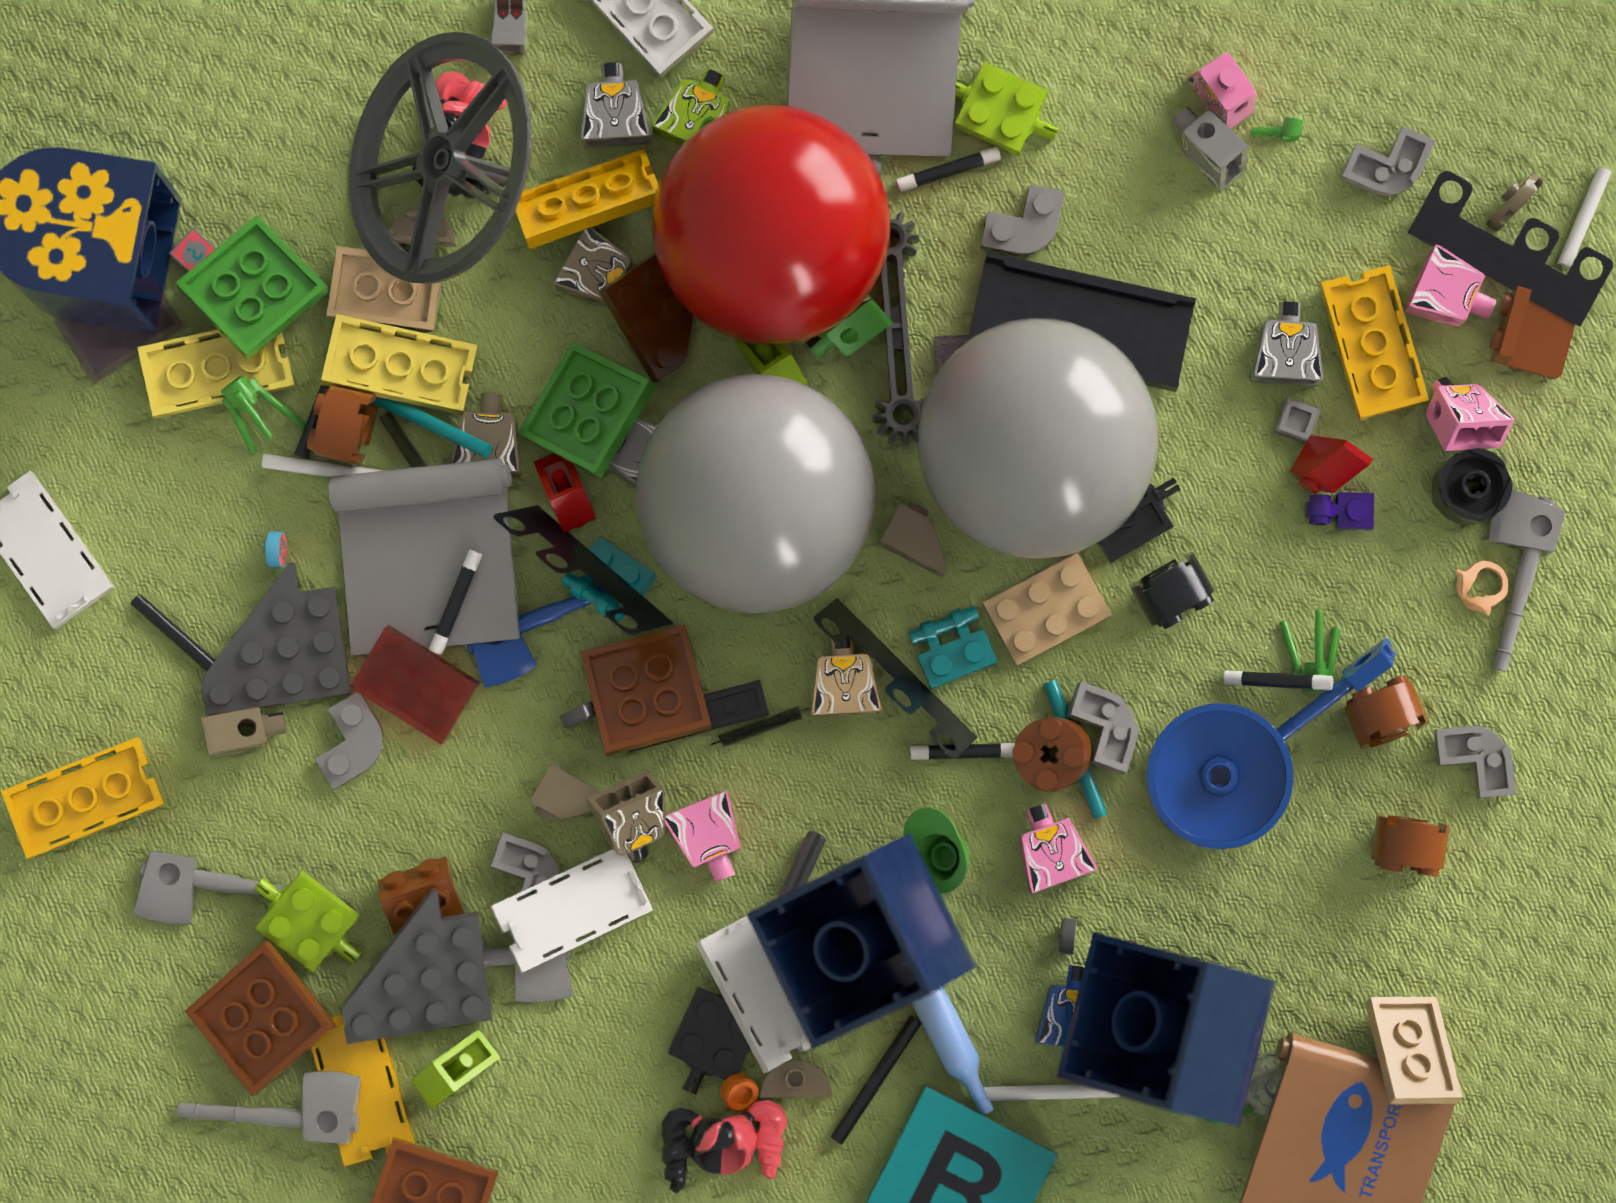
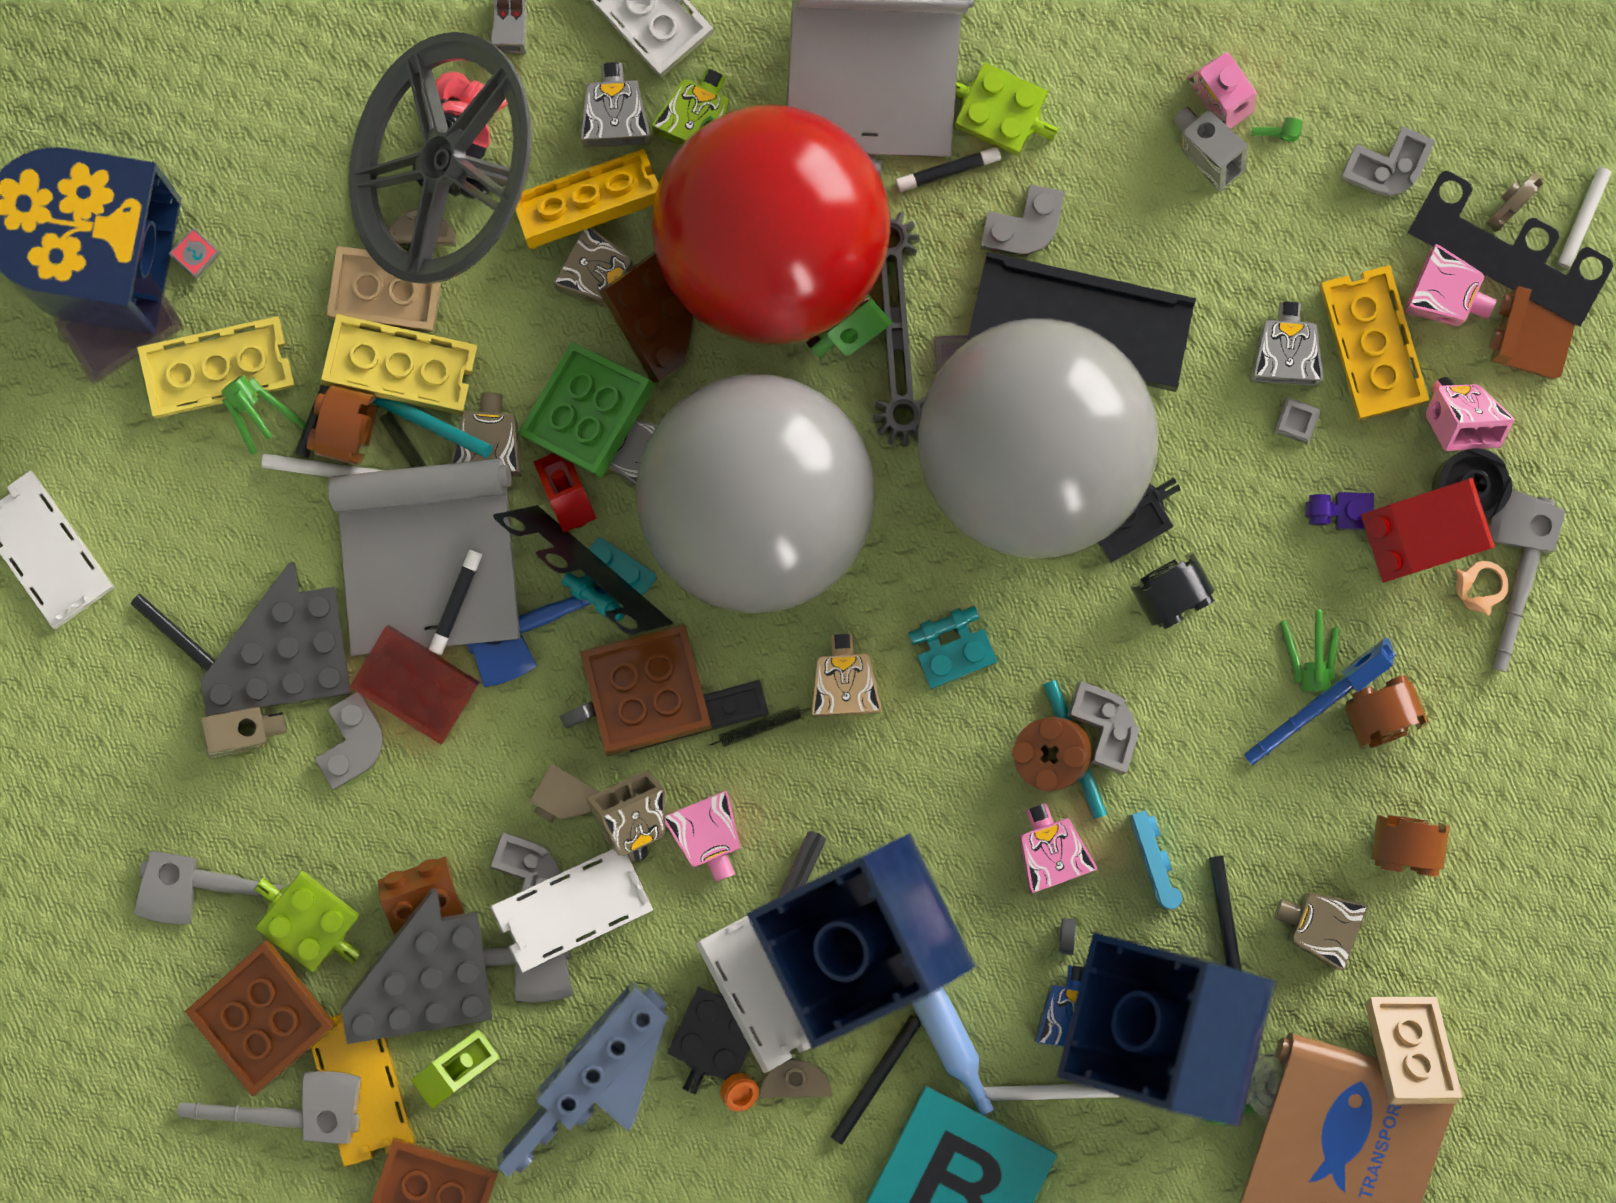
yellow piece [0,737,166,859] -> none
bright green plate [175,215,329,360] -> none
medium azure tile [265,531,288,568] -> none
hair [661,1099,787,1194] -> none
lime slope [734,339,808,385] -> none
black piece [814,598,977,759] -> none
dark tan slope [879,502,947,578] -> none
bright green piece [903,808,970,893] -> none
black bar [910,743,1015,760] -> none
tan plate [982,552,1112,667] -> none
blue dish [1147,703,1294,849] -> none
black bar [1224,671,1333,690] -> none
red slope [1289,435,1373,494] -> none
light grey plate [1434,726,1516,798] -> none
none -> sand blue wedge [498,981,668,1177]
none -> medium azure plate [1129,810,1182,909]
none -> black bar [1209,856,1242,971]
none -> dark tan torso [1274,893,1368,970]
none -> red slope [1361,478,1495,583]

